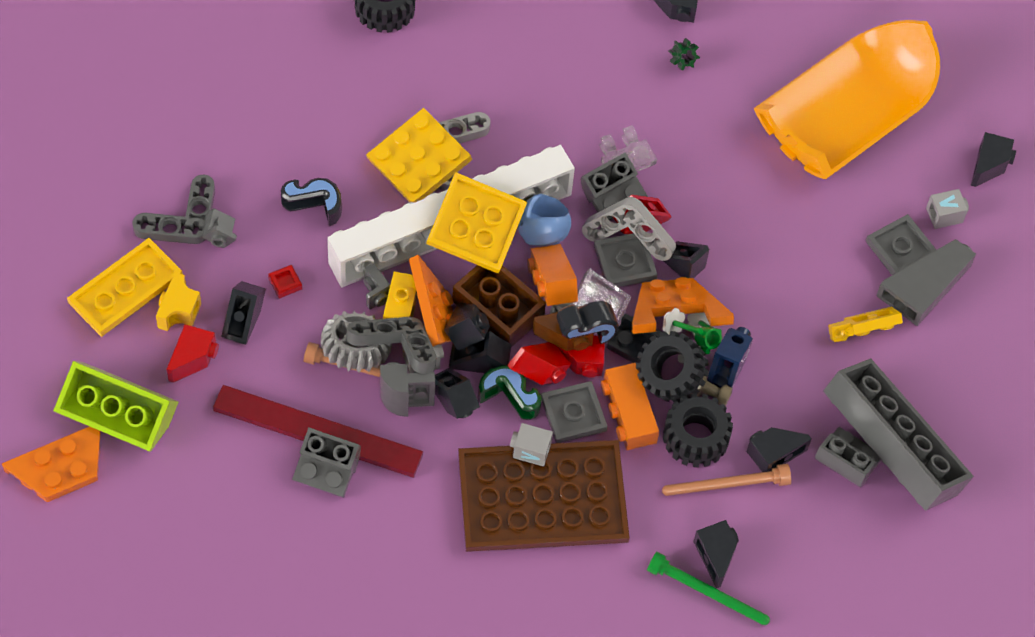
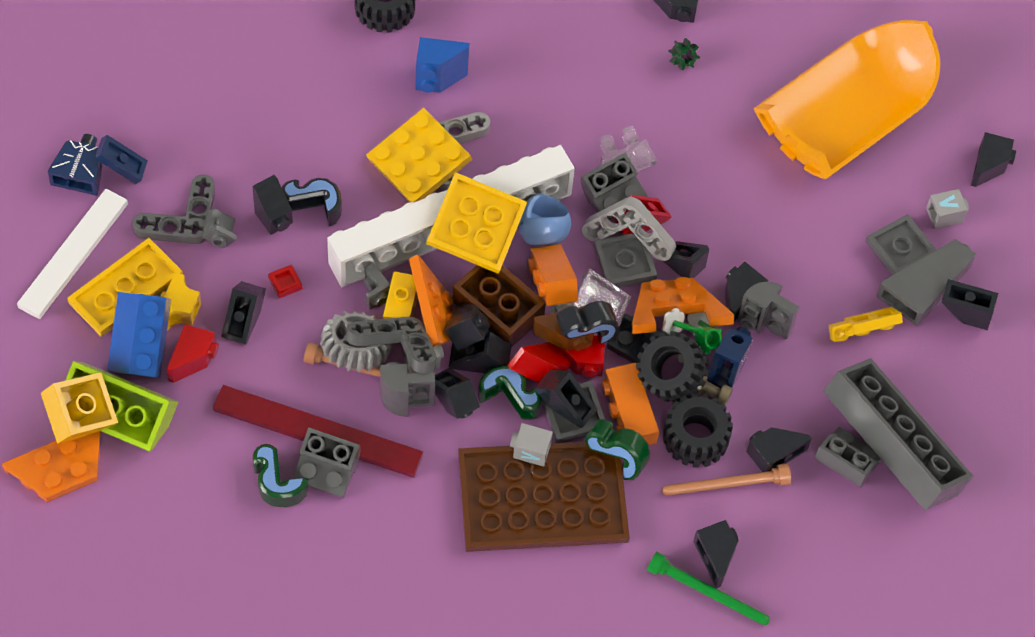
none -> white tile [17,189,128,319]
none -> yellow slope [41,372,118,444]
none -> dark blue torso [48,134,103,196]
none -> dark blue plate [95,135,148,184]
none -> blue slope [107,292,171,378]
none -> black slope [252,174,293,235]
none -> dark green animal [253,444,308,507]
none -> blue slope [416,37,470,93]
none -> black slope [534,369,597,428]
none -> dark green animal [585,420,650,480]
none -> black slope [725,261,768,321]
none -> dark grey brick [737,282,799,339]
none -> black slope [941,279,999,331]

